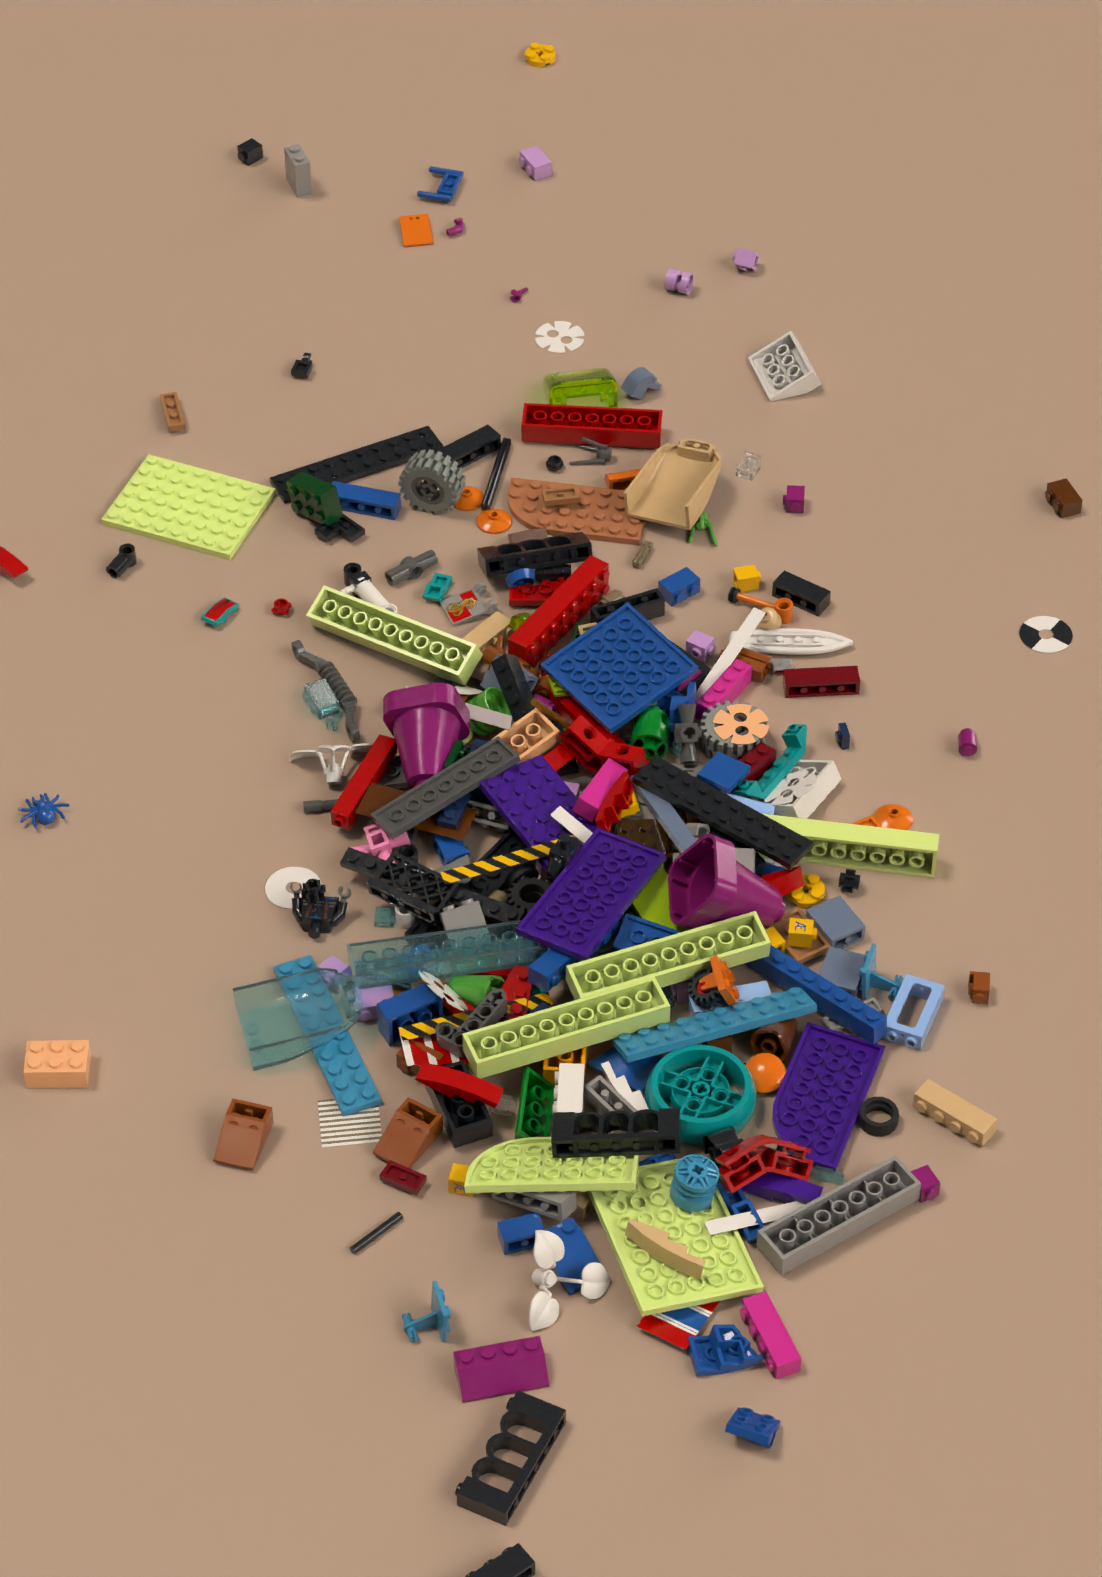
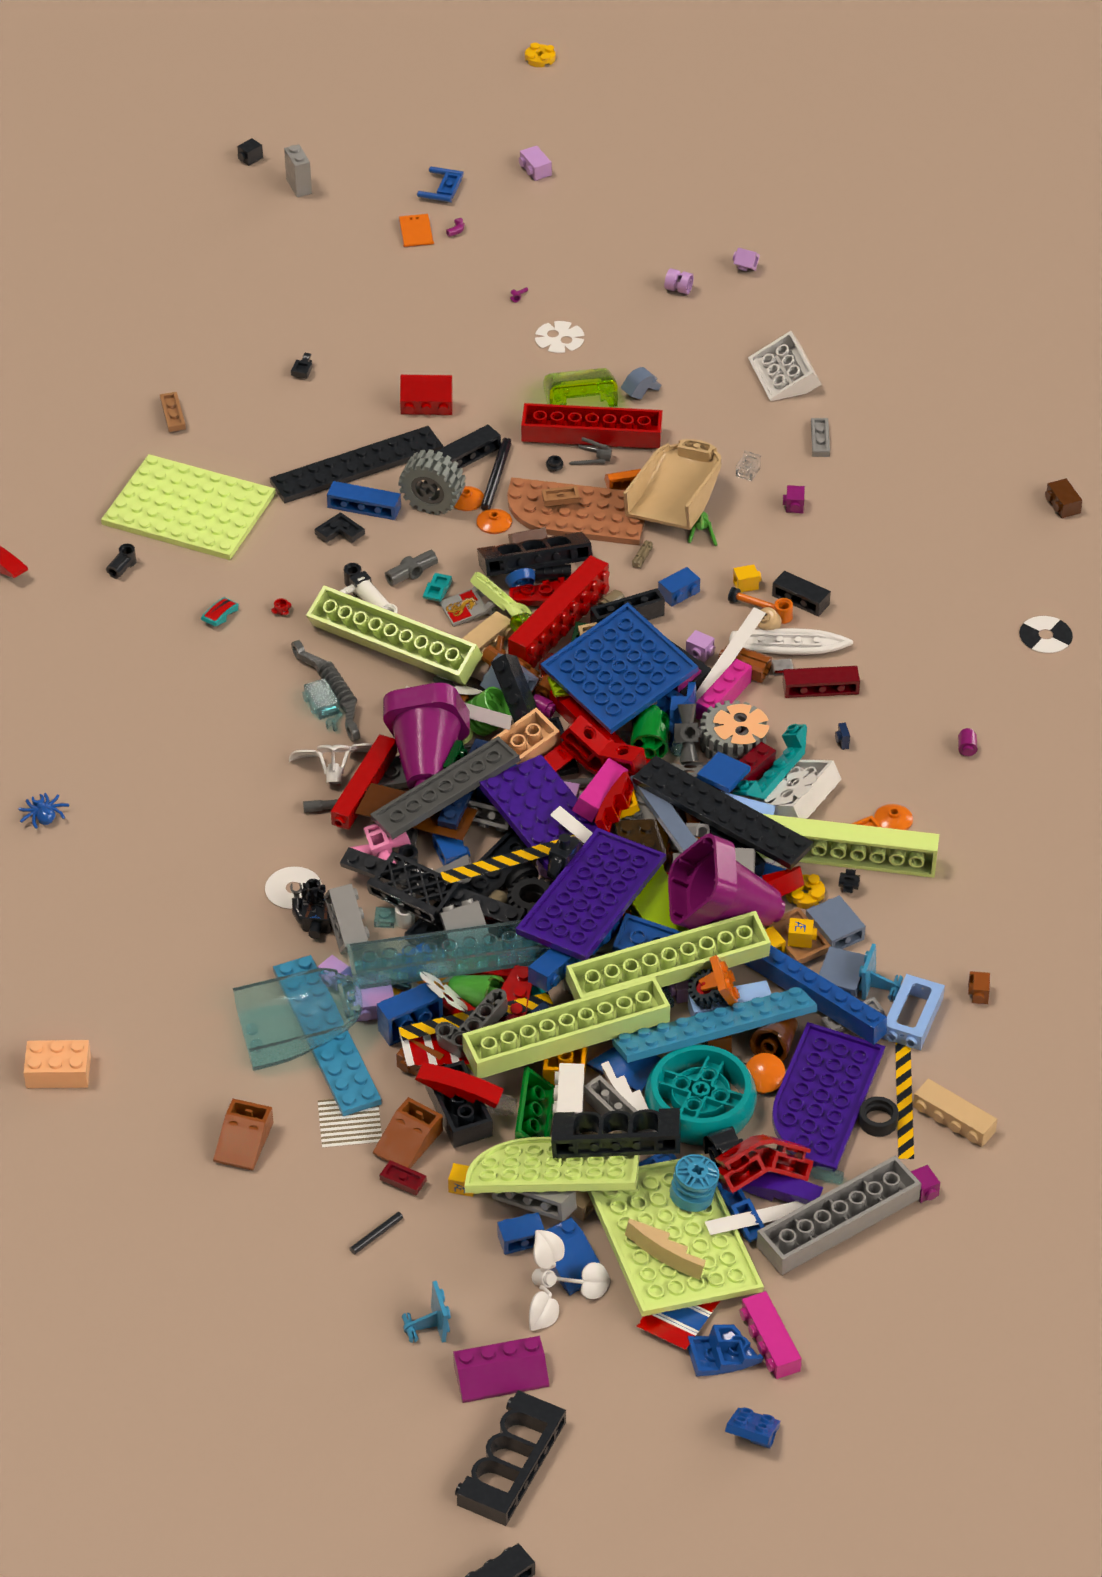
dark green brick [286,471,343,526] -> none
pearl gold bar [530,698,570,730] -> none
none -> light grey brick [324,883,370,953]
none -> red slope [400,374,453,415]
none -> yellowish green beam [470,572,533,624]
none -> light grey tile [811,418,830,457]
none -> sticker [895,1042,914,1159]

